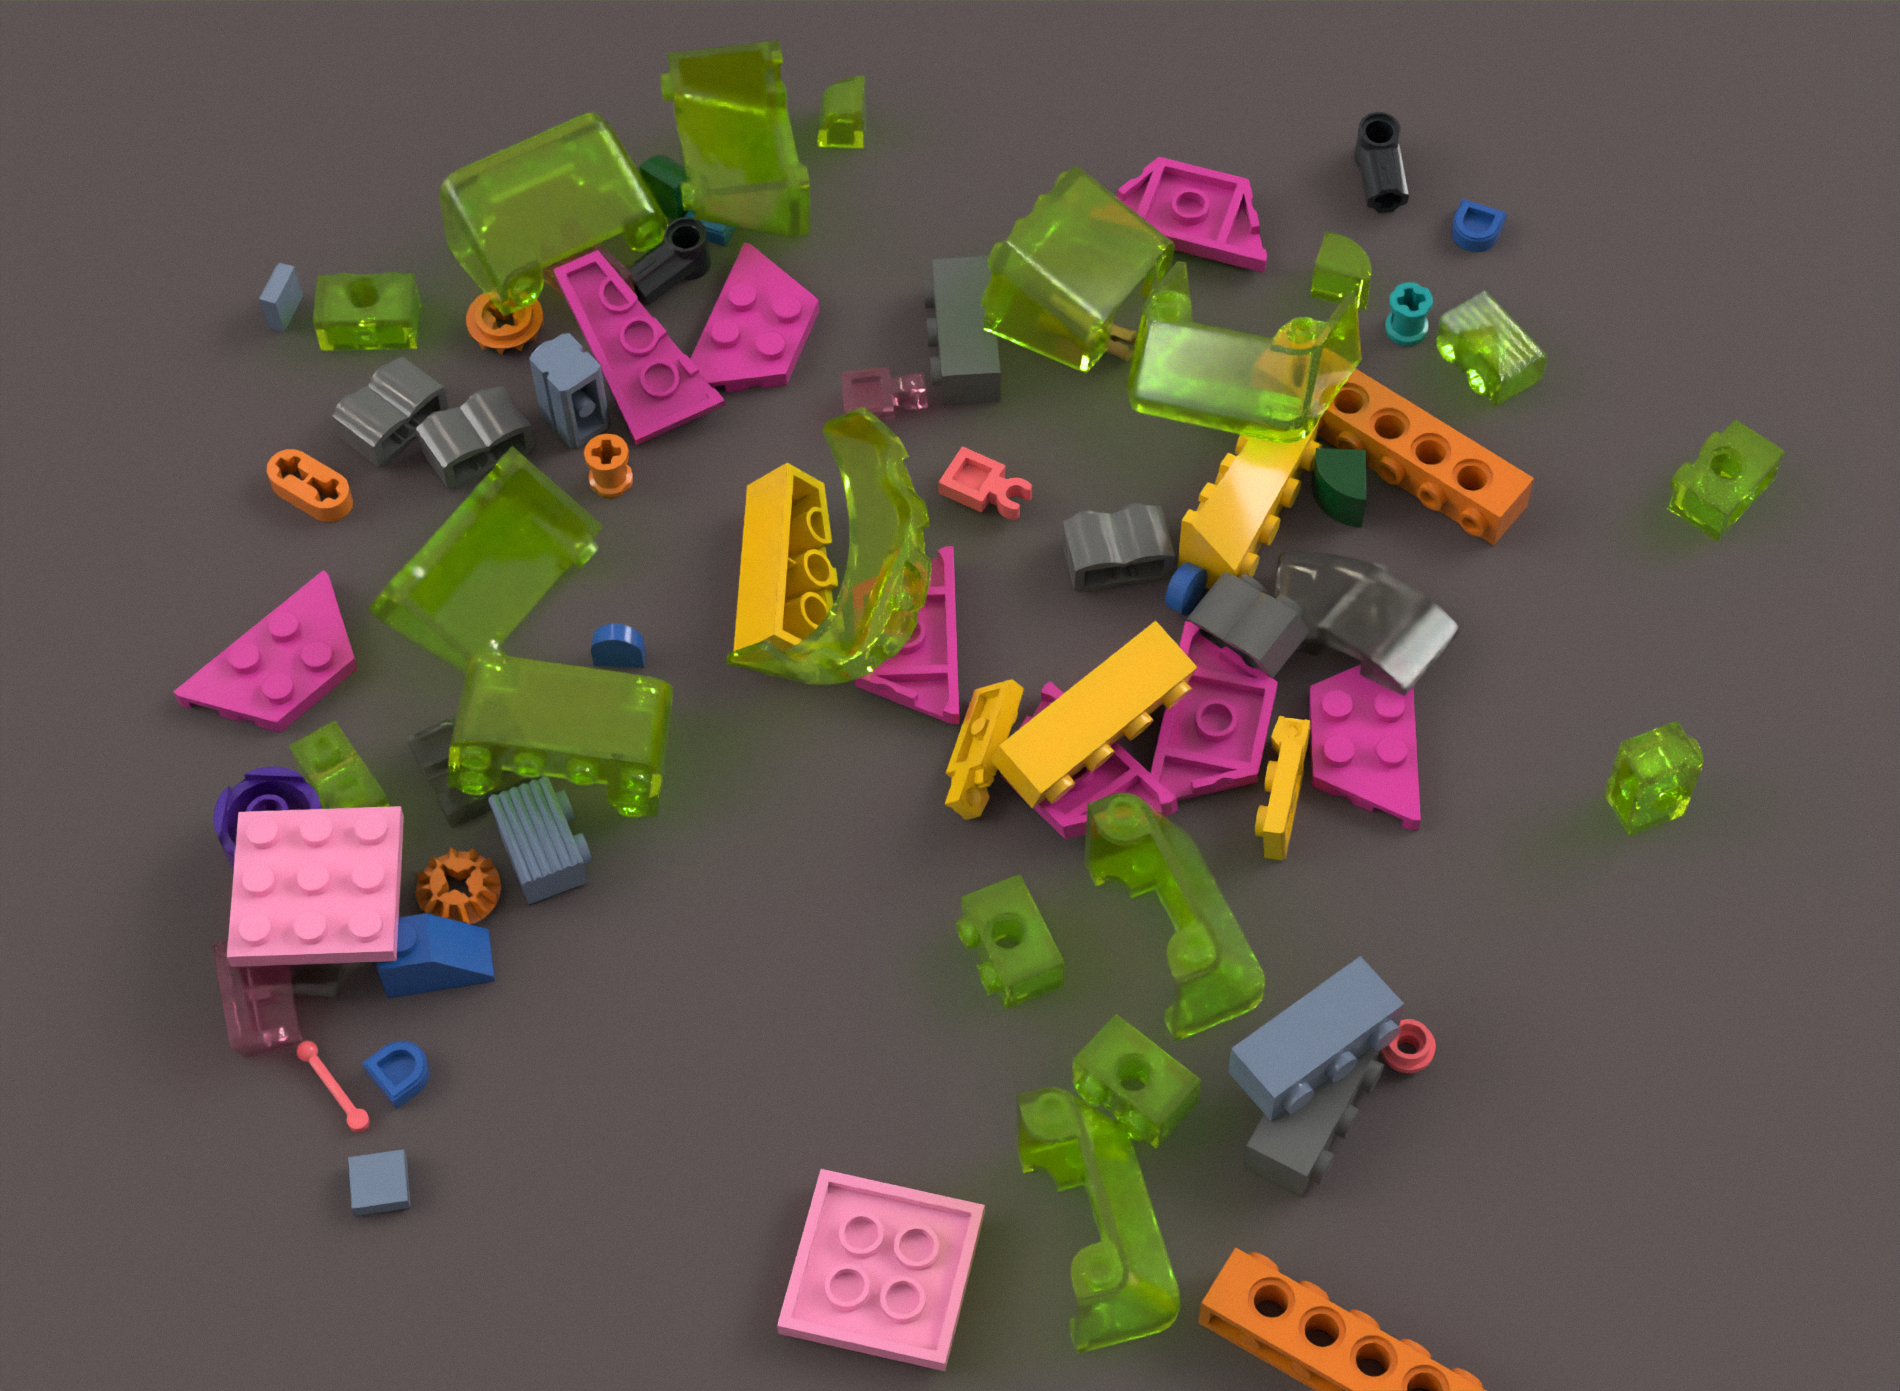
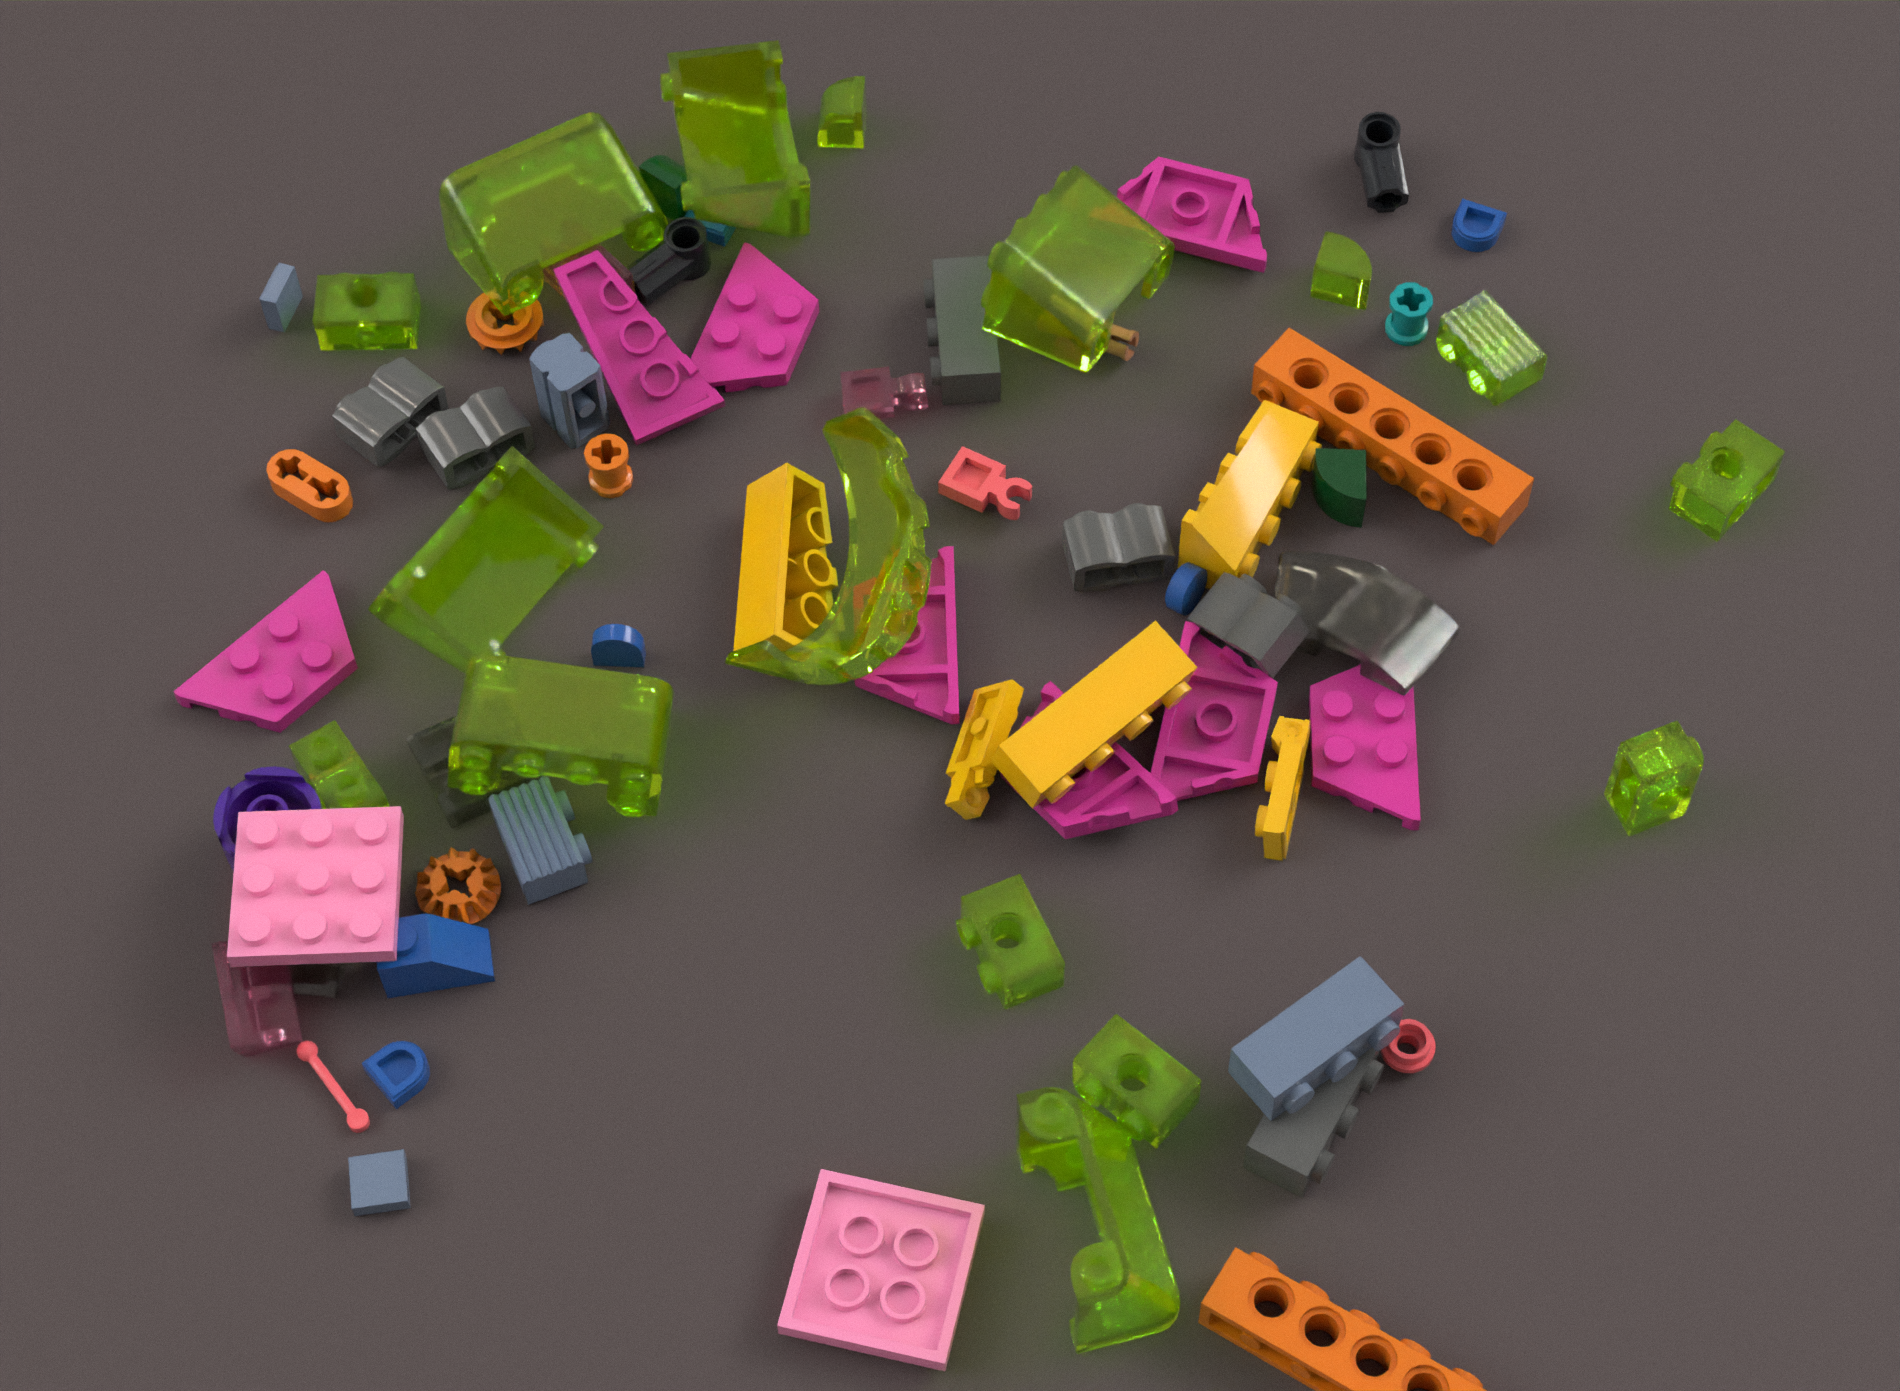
clear neon green windscreen [1084,792,1266,1042] -> none
clear neon green windscreen [1127,261,1362,443] -> none

